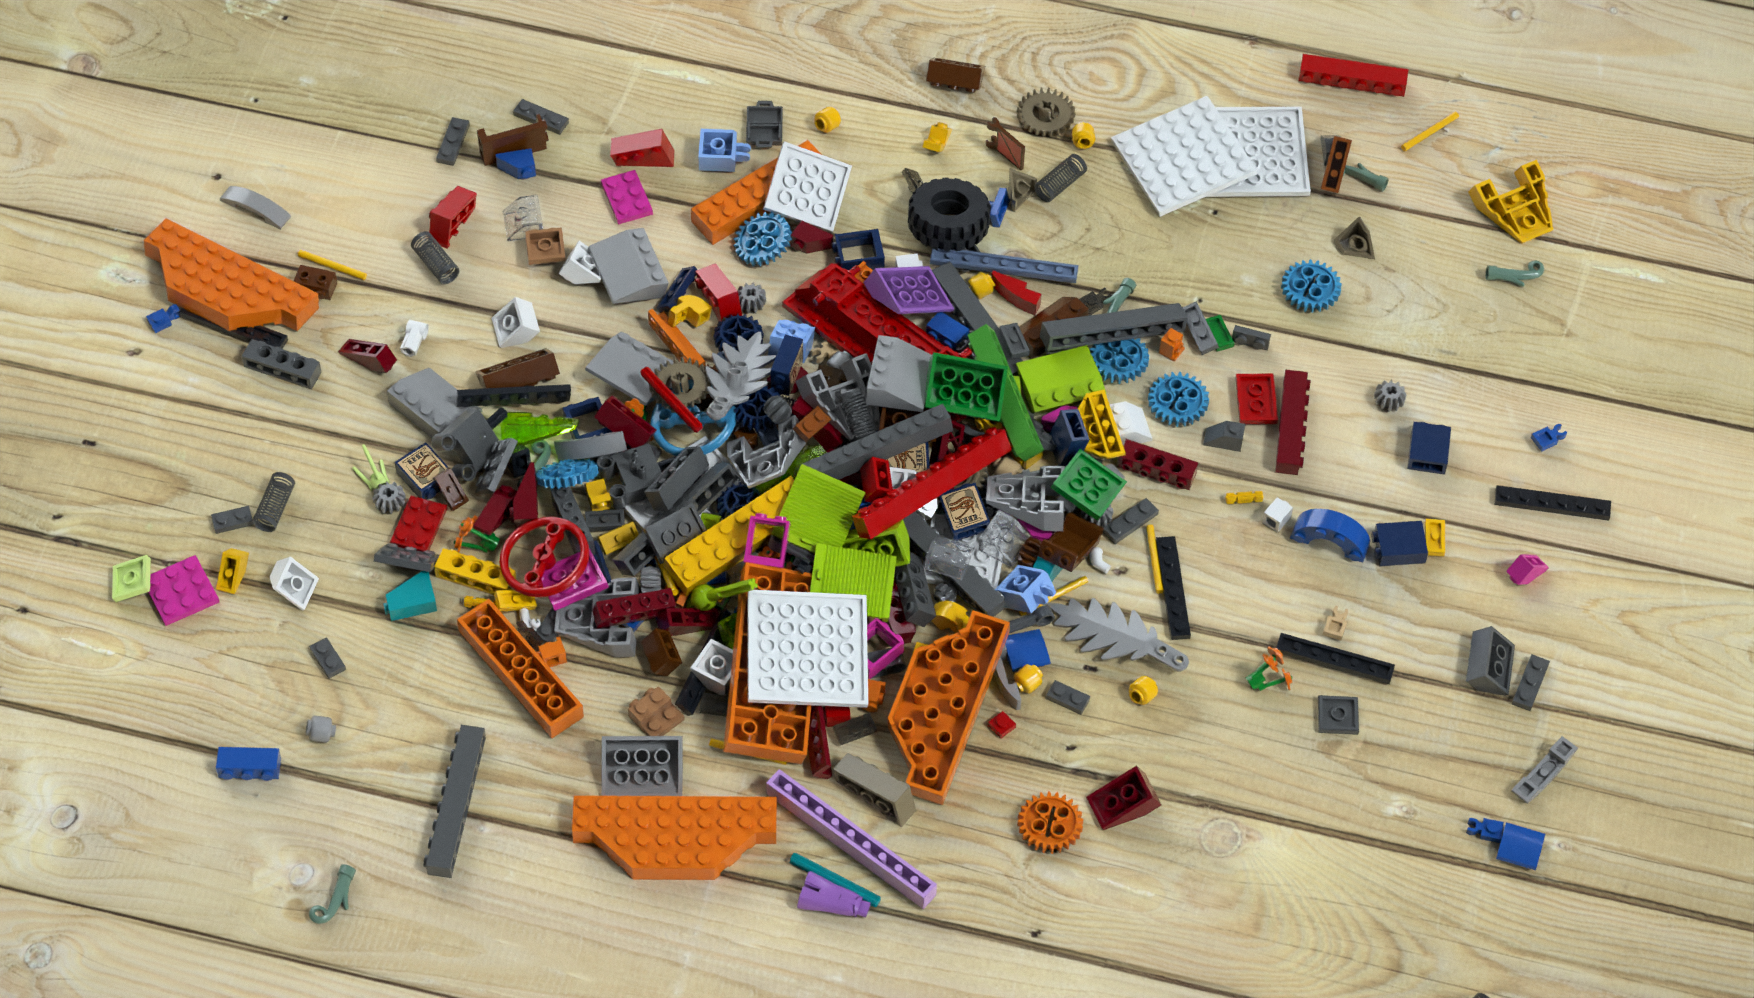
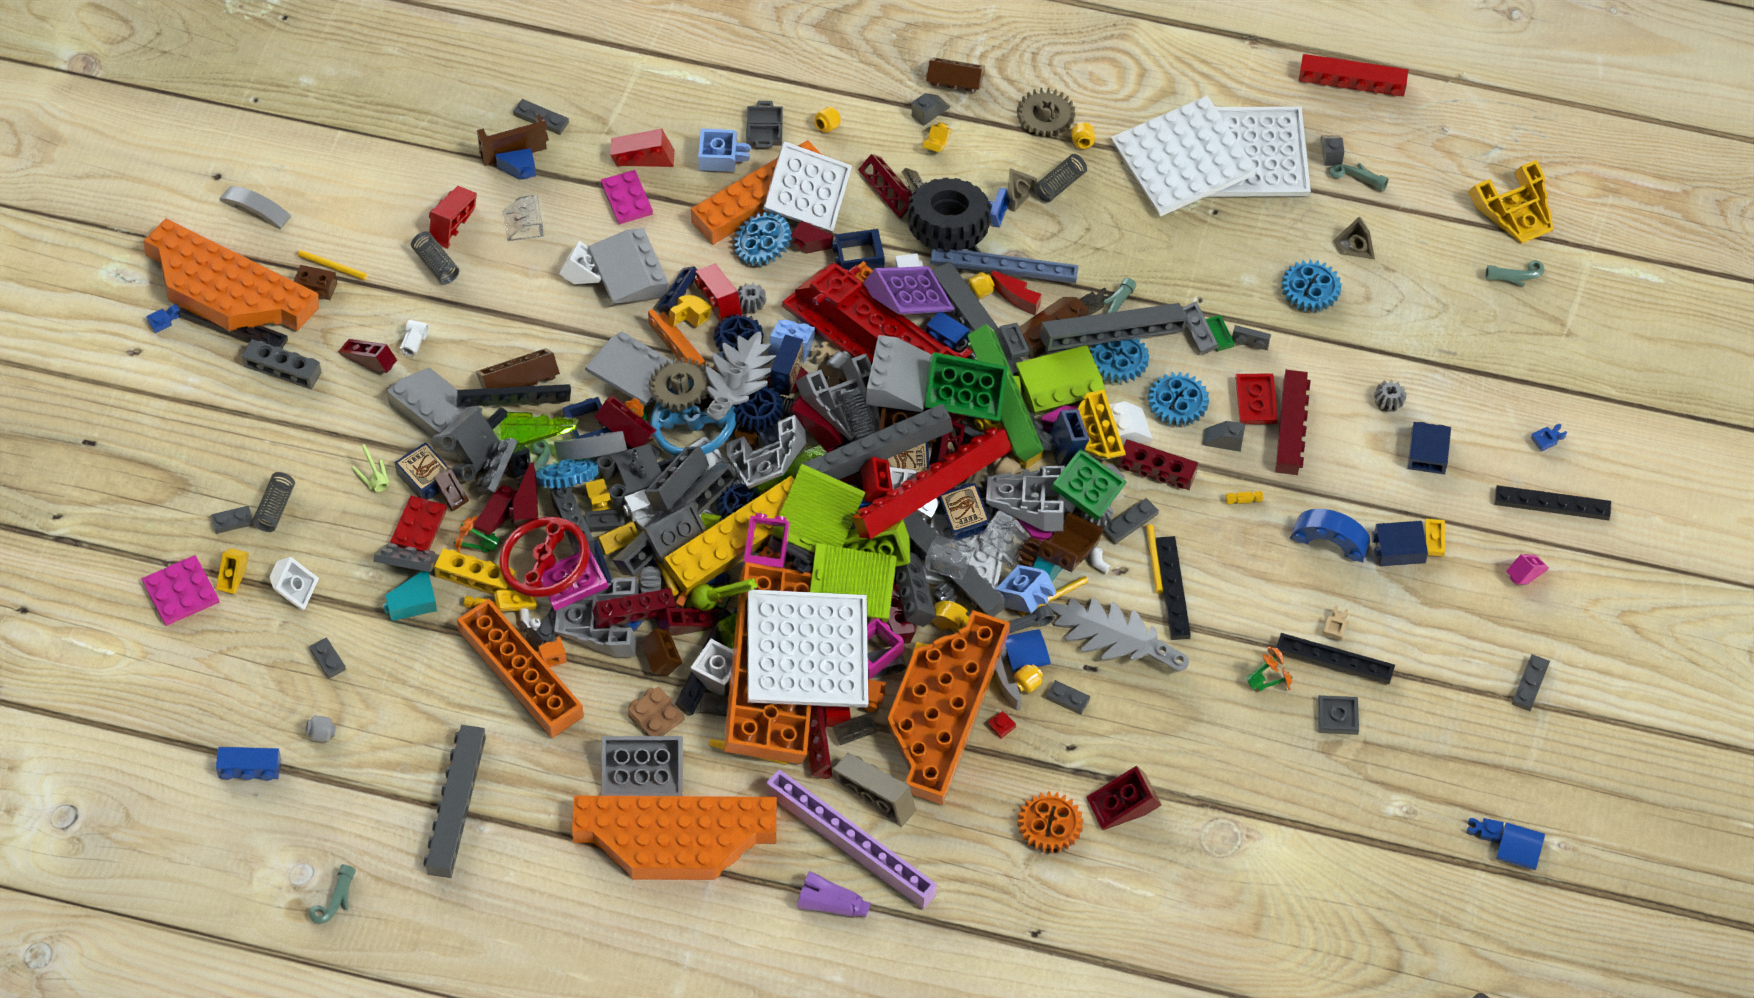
yellowish green plate [112,555,151,602] -> none
light grey gear [373,481,406,514] -> none
dark grey plate [436,117,470,166] -> none
white slope [492,297,540,348] -> none
medium nougat plate [525,227,566,265] -> none
red axle [640,367,703,433] -> none
dark grey piece [763,395,792,424] -> none
teal axle [790,853,881,907] -> none
dark orange plate [793,406,831,442] -> none
flag [986,117,1025,171] -> none
yellow head [1129,676,1158,705] -> none
orange brick [1159,328,1185,362] -> none
white brick [1262,497,1293,533] -> none
dark orange brick [1321,136,1352,193] -> none
yellow bar [1401,111,1459,151] -> none
dark grey slope [1466,626,1515,696] -> none
light grey slope [1511,736,1578,804] -> none
none -> white brick [623,489,654,522]
none -> dark red fence [858,154,913,218]
none -> dark grey slope [911,93,950,126]

